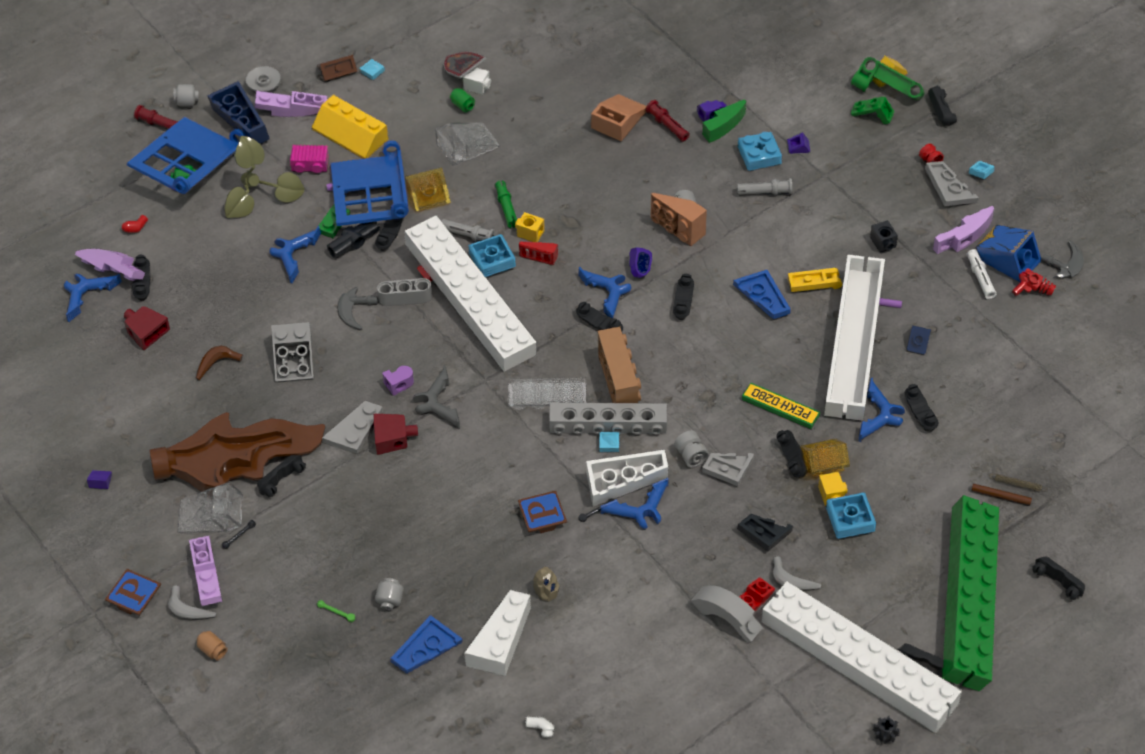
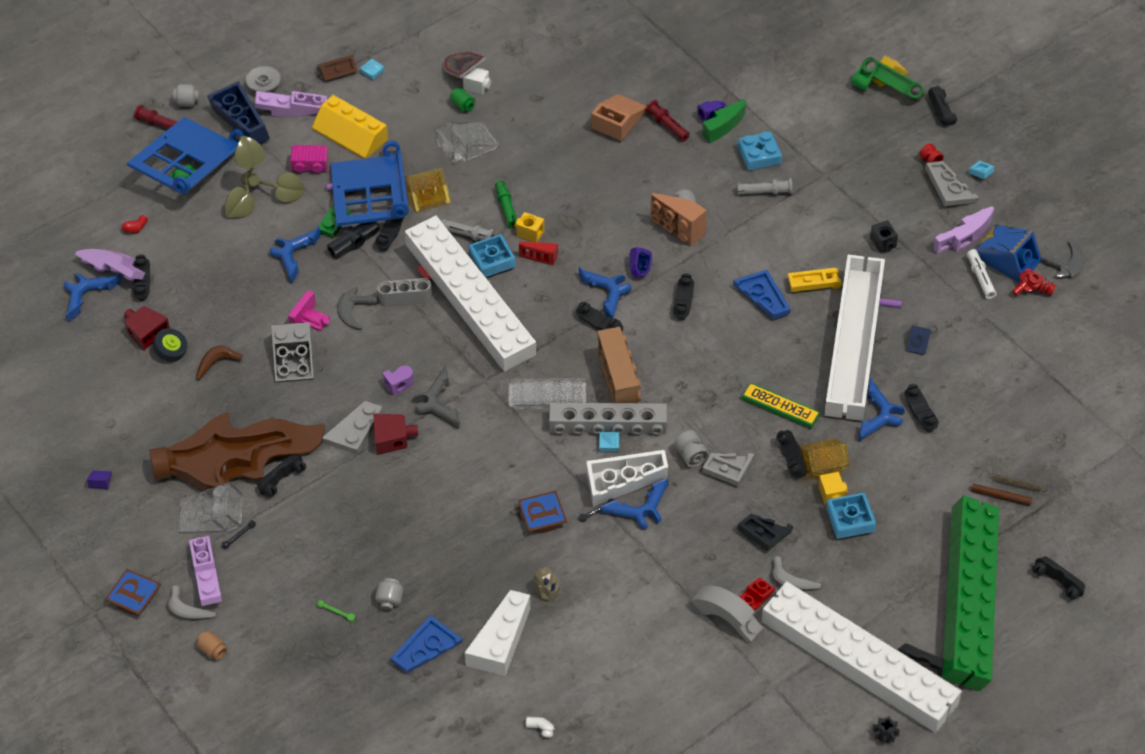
dark purple slope [787,133,810,154] -> none
green bracket [851,96,894,124] -> none
none -> black wheel [153,328,187,362]
none -> dark pink piece [288,290,330,331]

